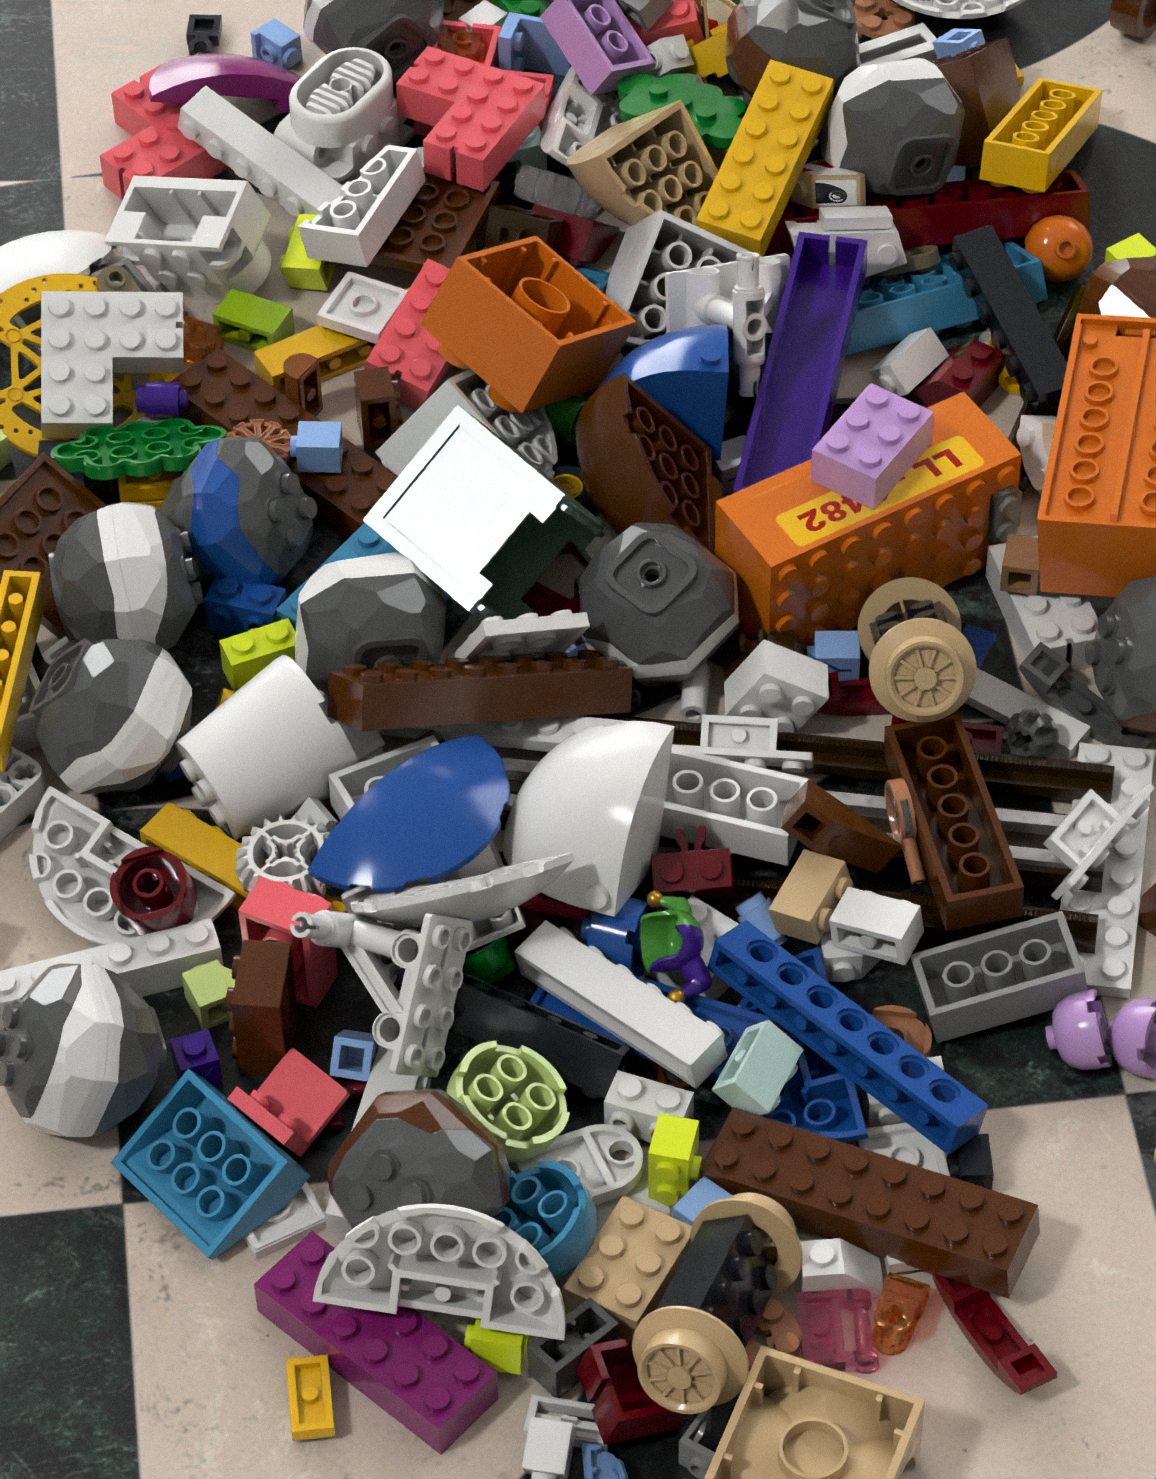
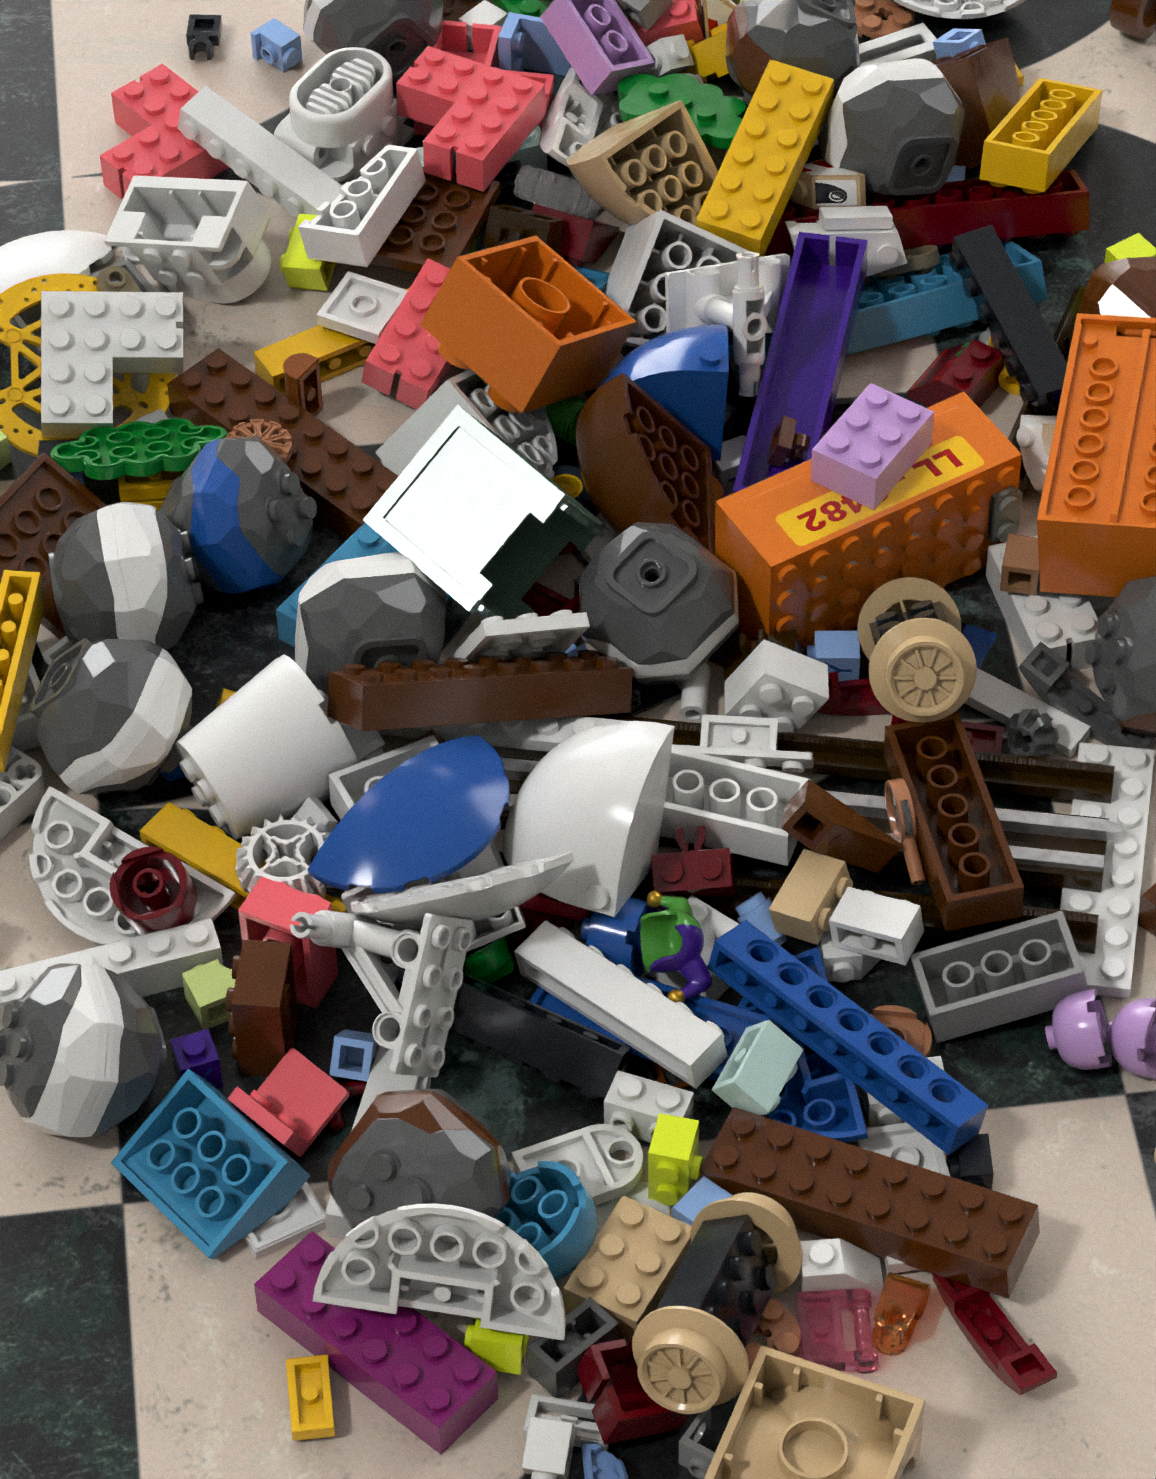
dark purple brick [136,382,189,417] -> none
magenta brick [148,53,302,113] -> none
clear orange brick [183,311,224,365] -> none
blue brick [204,577,286,635] -> none
lime brick [212,288,295,352] -> none
neon yellow brick [219,618,296,692] -> none
light blue brick [290,421,344,473] -> none
reddish brown brick [353,366,402,450] -> none
clear orange brick [437,24,487,63] -> none
yellowish green cylinder [446,1040,570,1163] -> none
white brick [868,327,949,396] -> none
orange cylinder [1024,215,1093,283] -> none
white bracket [1043,783,1155,900] -> none
none -> reddish brown tile [767,416,810,467]

